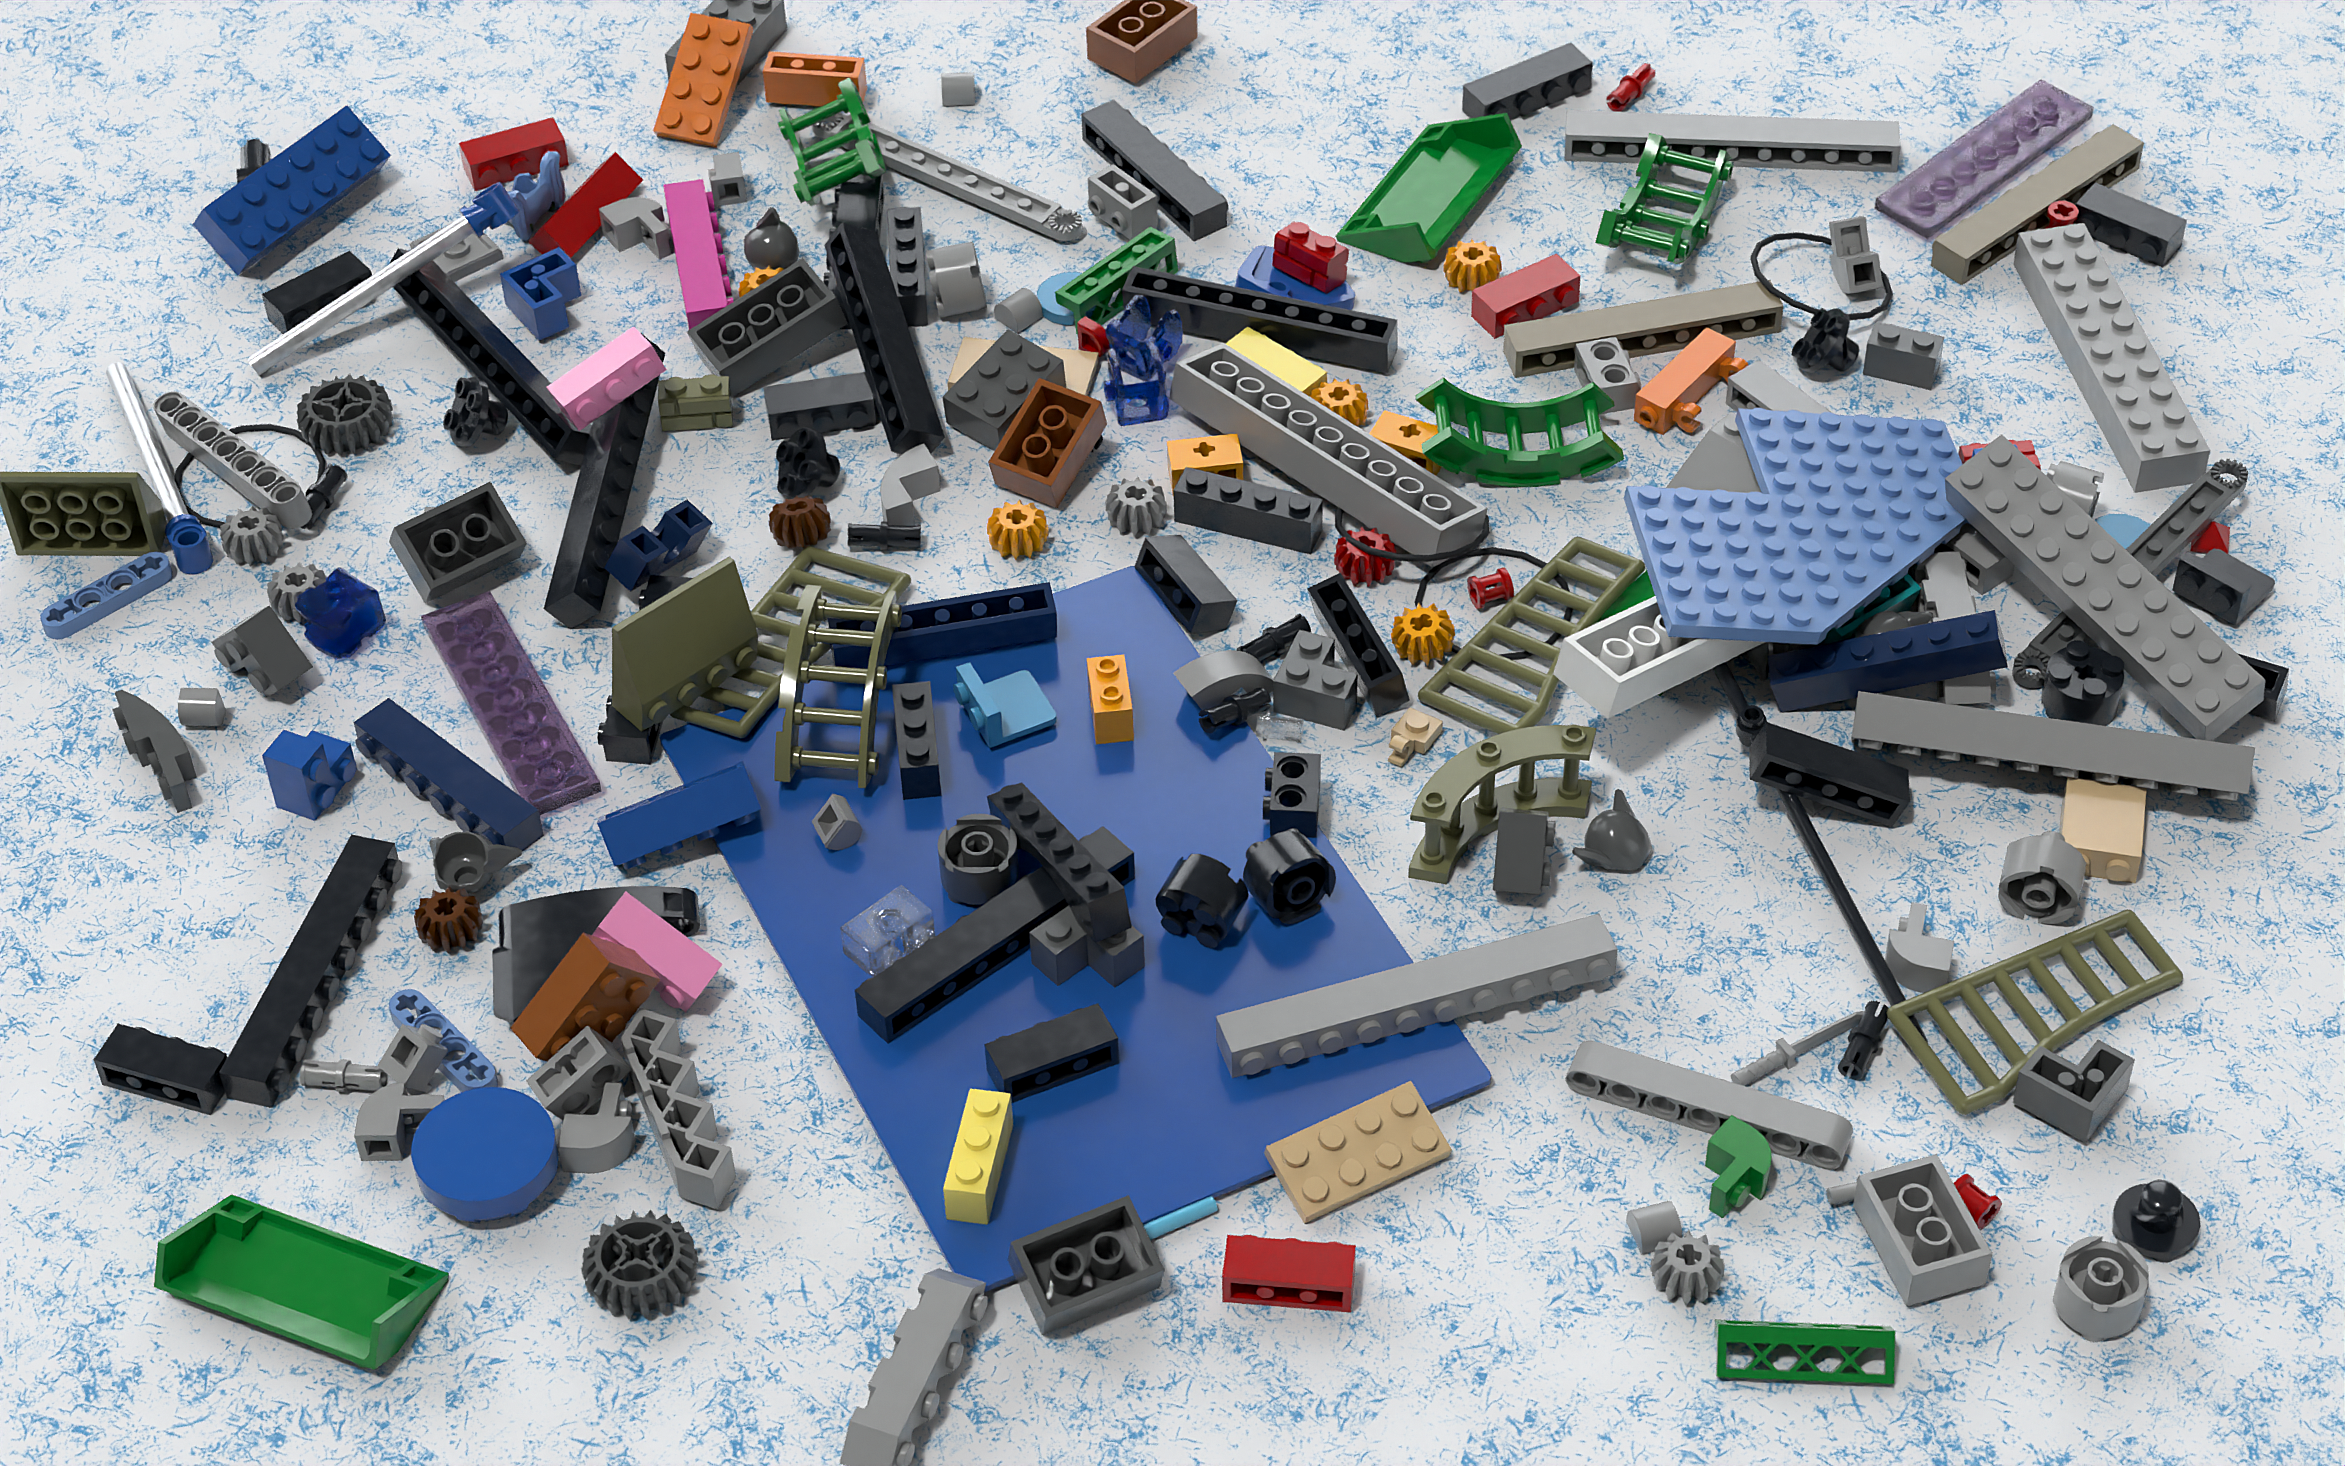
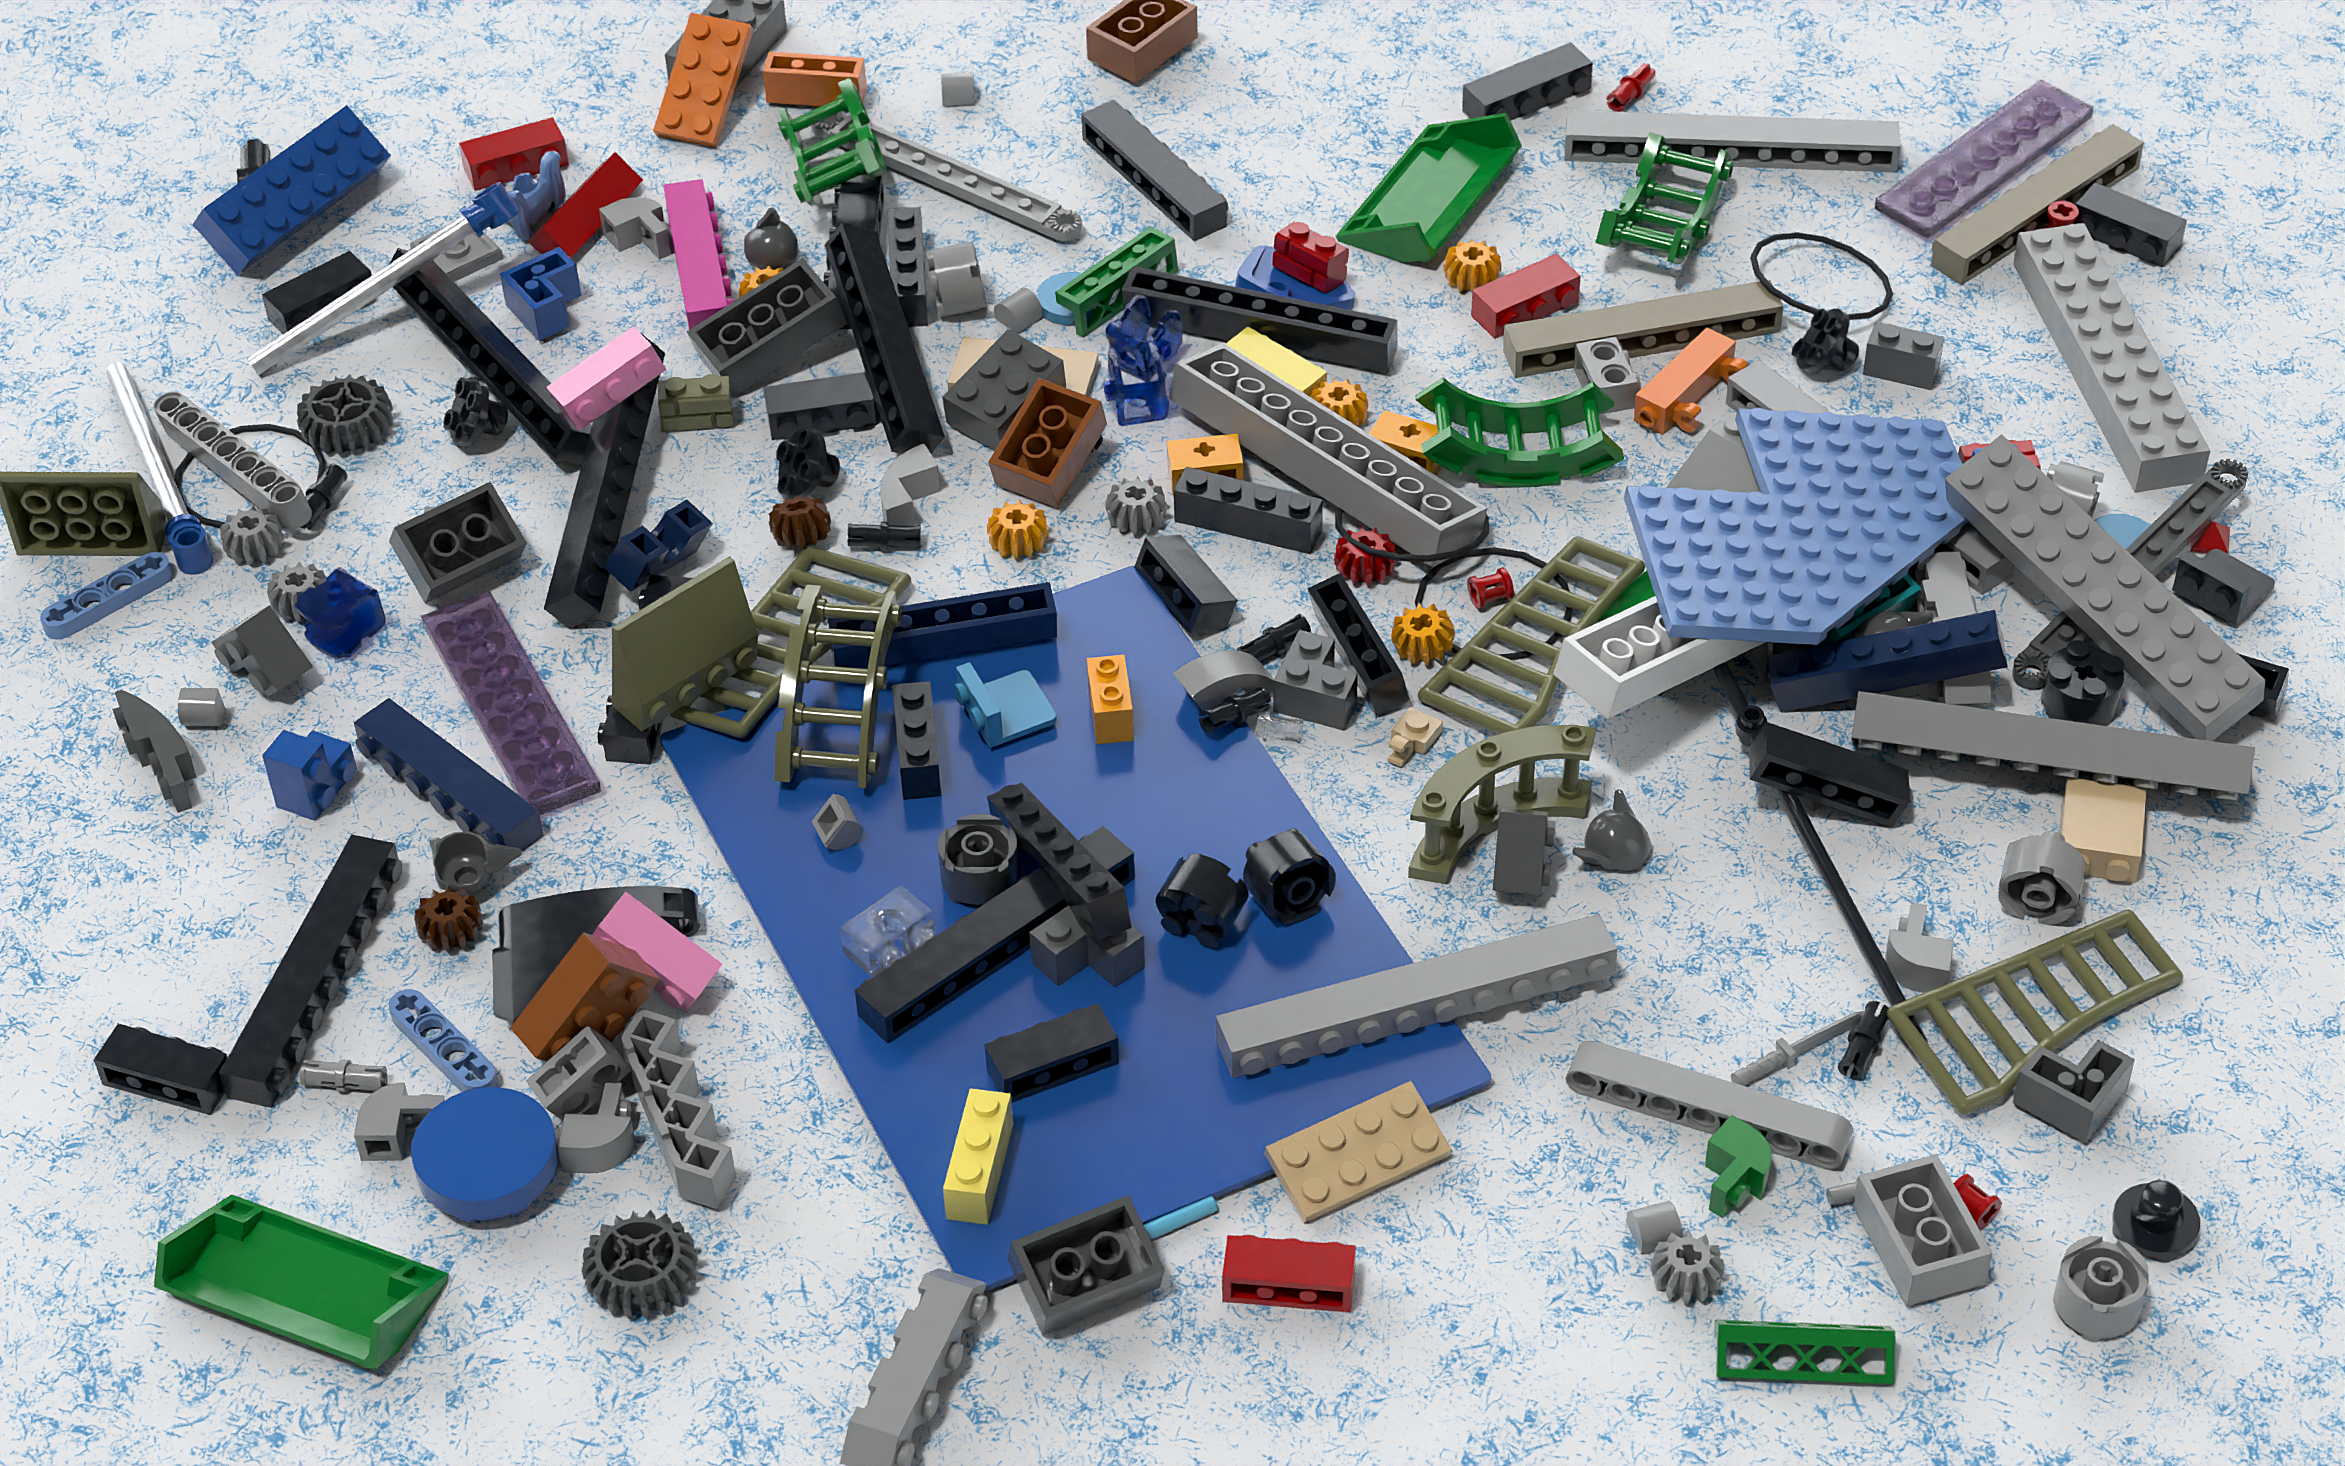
light grey brick [377,1024,448,1093] -> none
blue slope [597,761,761,870] -> none
light grey brick [708,152,747,207] -> none
red tile [1077,316,1112,357] -> none
light grey brick [1088,164,1158,240] -> none
black brick [1263,752,1321,838] -> none
light grey brick [1829,216,1883,294] -> none

